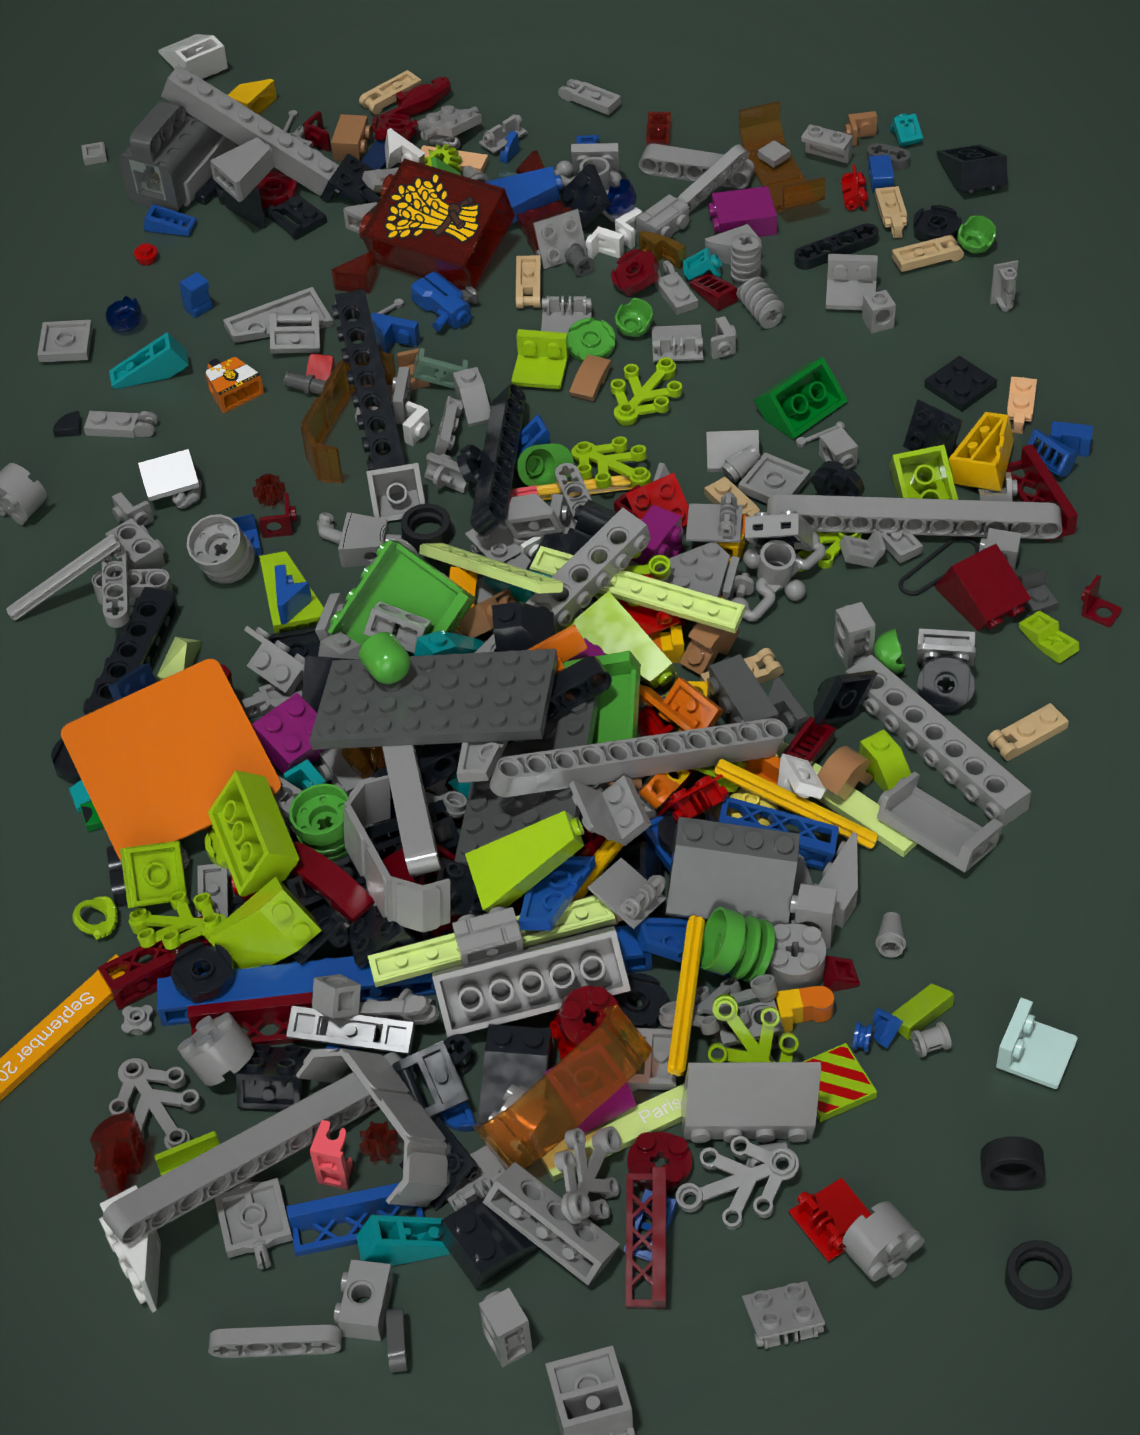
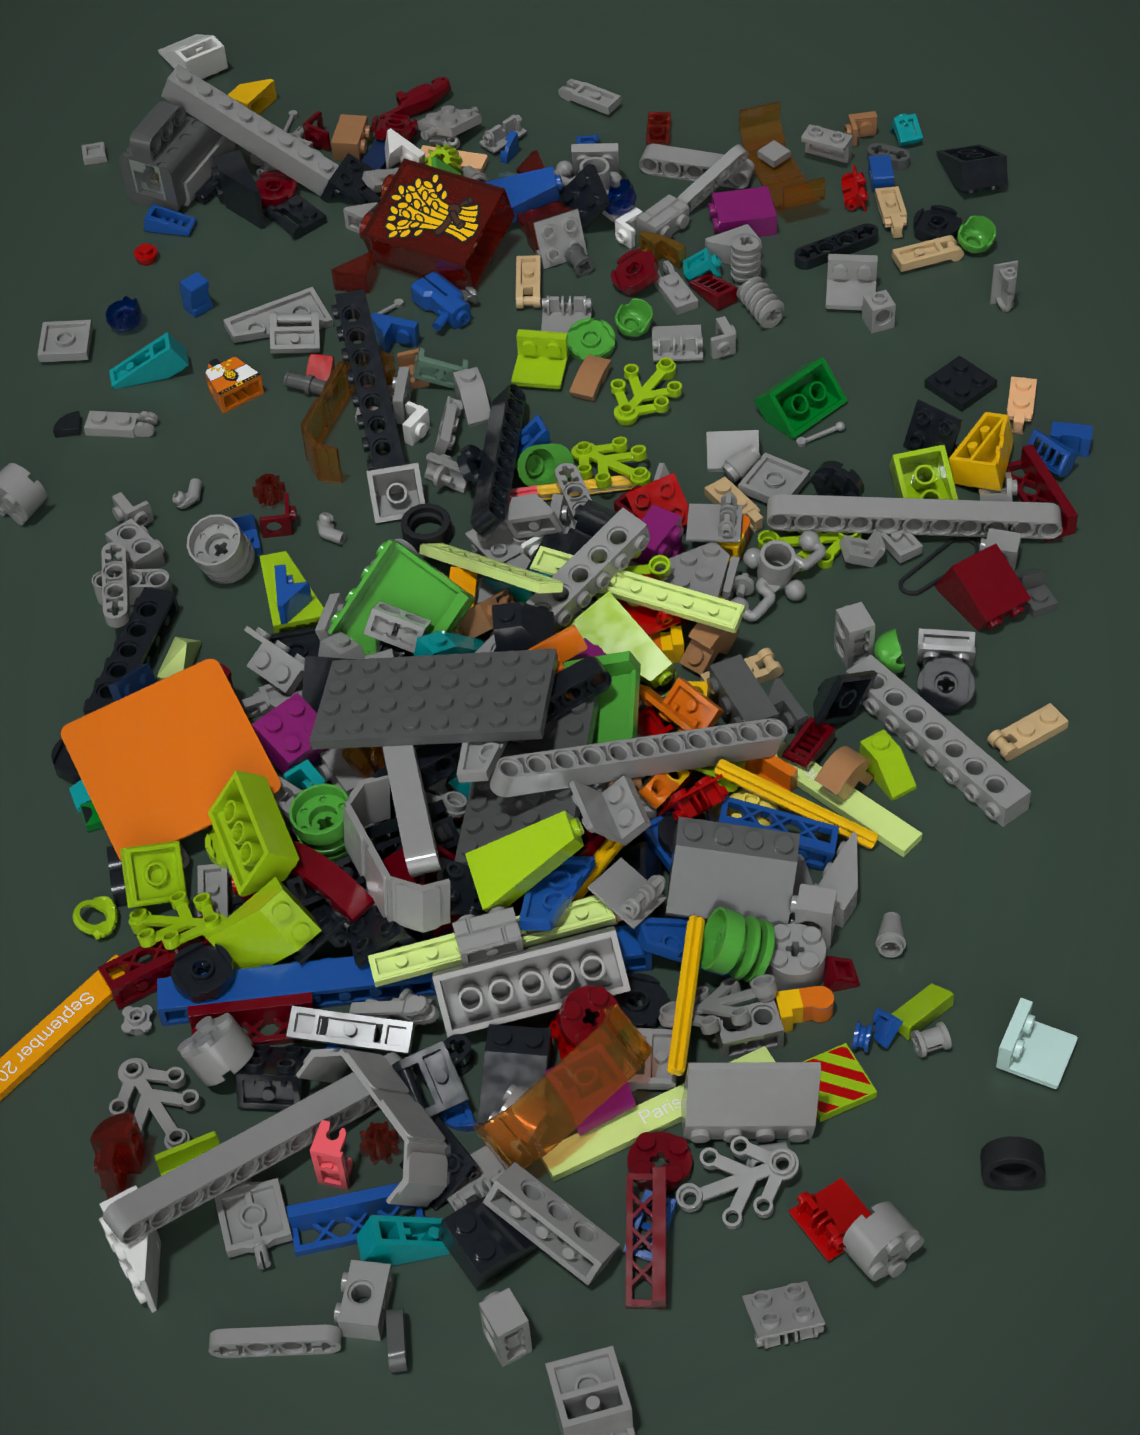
light grey axle [6,534,121,621] -> none
slope [138,449,200,502] -> none
light grey slope [210,137,274,202] -> none
light grey brick [312,974,361,1019] -> none
light grey torso [338,512,403,567] -> none
bright green helmet [358,632,411,685] -> none
tan plate [359,70,422,115] -> none
light grey plant [554,1126,621,1224] -> none
white bracket [585,226,624,259] -> none
lime plant [708,994,799,1063] -> none
light grey piece [745,510,813,550] -> none
white slope [778,753,826,799] -> none
light grey brick [819,427,858,469] -> none
light grey panel [877,772,1004,873] -> none
black tyre [1005,1240,1072,1310] -> none
lime slope [1019,610,1080,663] -> none
dark red bracket [1081,575,1122,628] -> none

